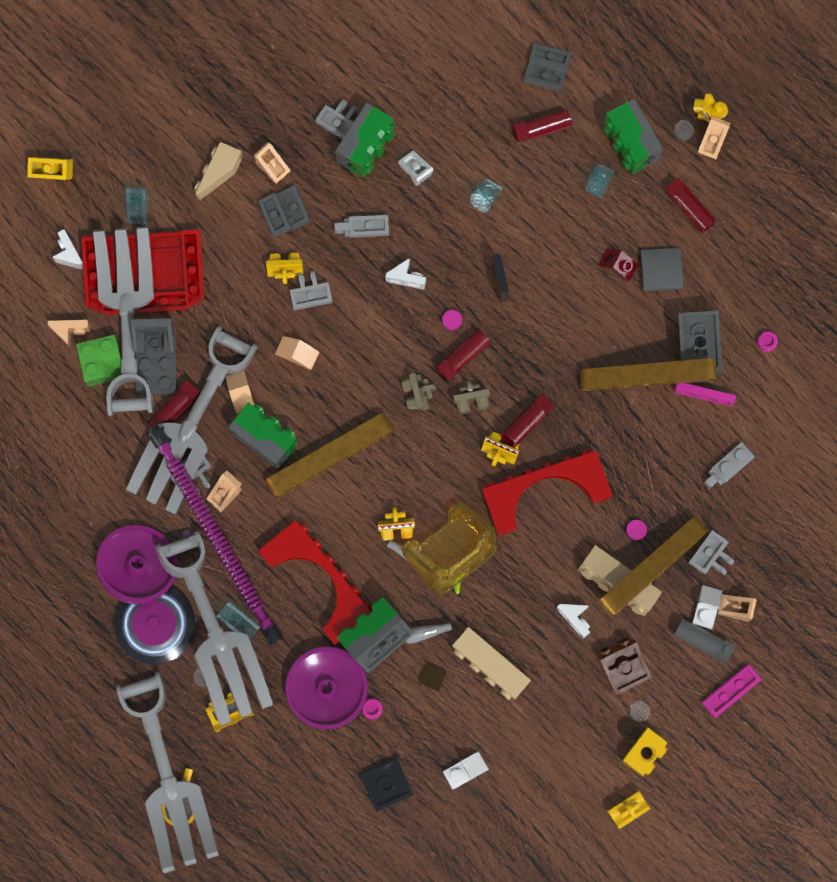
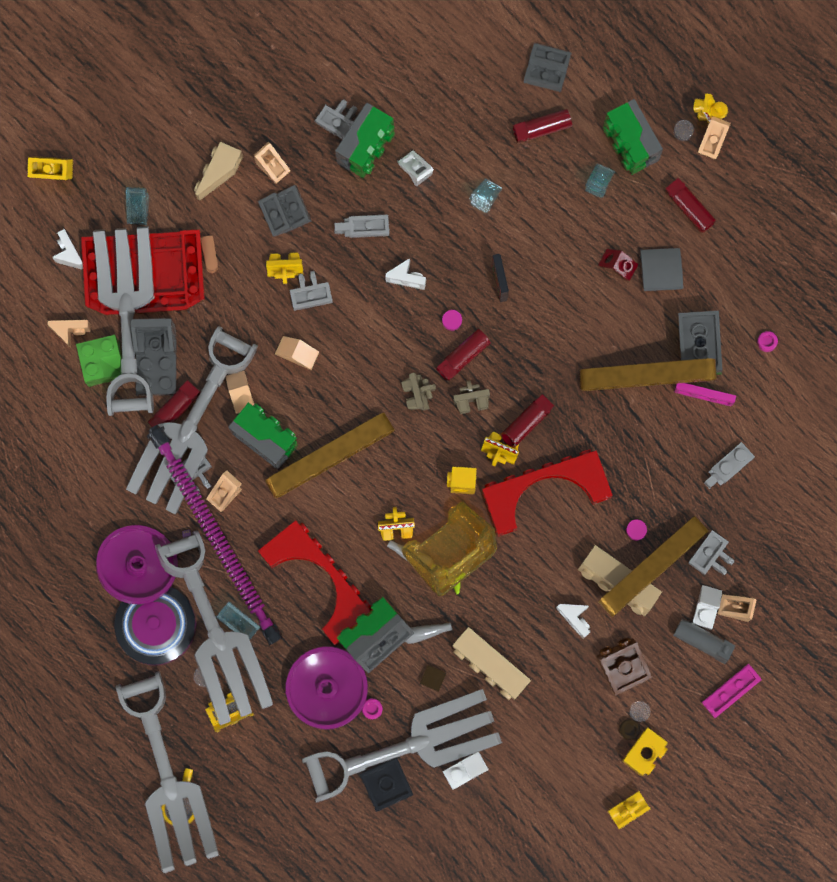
none -> nougat bar [201,236,218,273]
none -> light grey piece [302,689,502,803]
none -> yellow brick [447,467,477,494]

